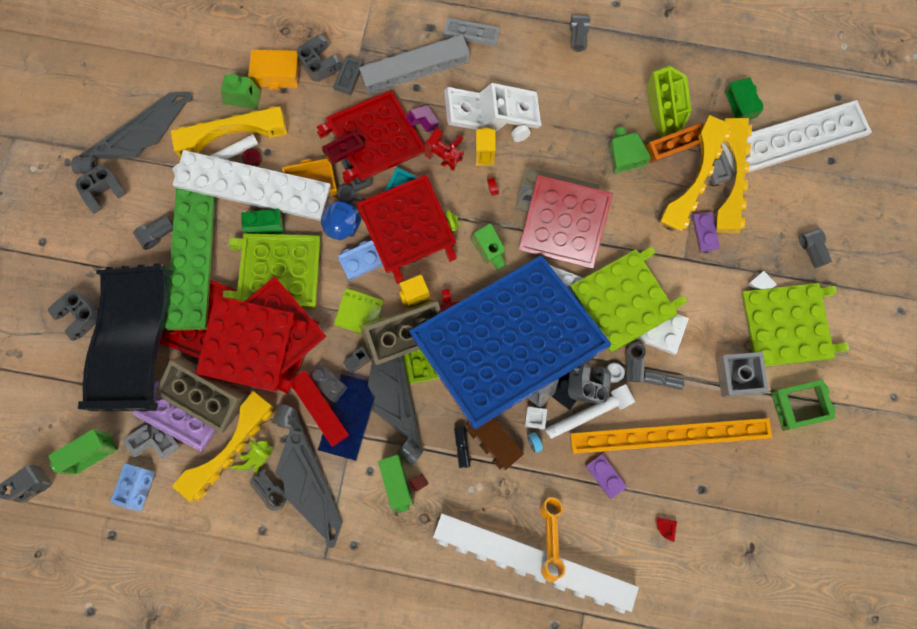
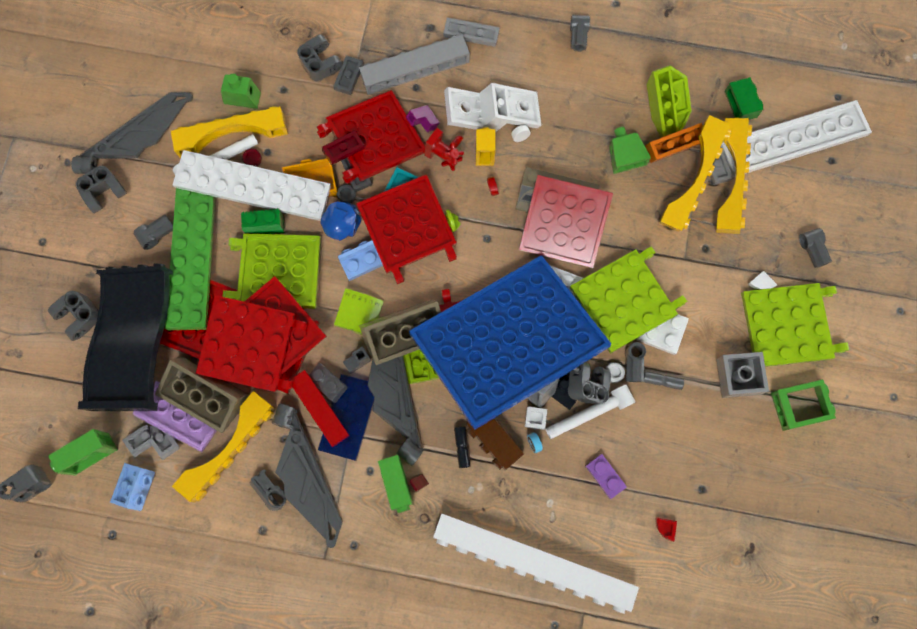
lime piece [231,440,273,475] -> none
light orange container [248,50,300,90] -> none
yellow brick [398,274,430,308] -> none
bright green torso [470,223,507,270] -> none
light orange piece [539,497,565,582] -> none
light orange plate [570,418,773,454] -> none
medium lavender plate [692,212,720,252] -> none

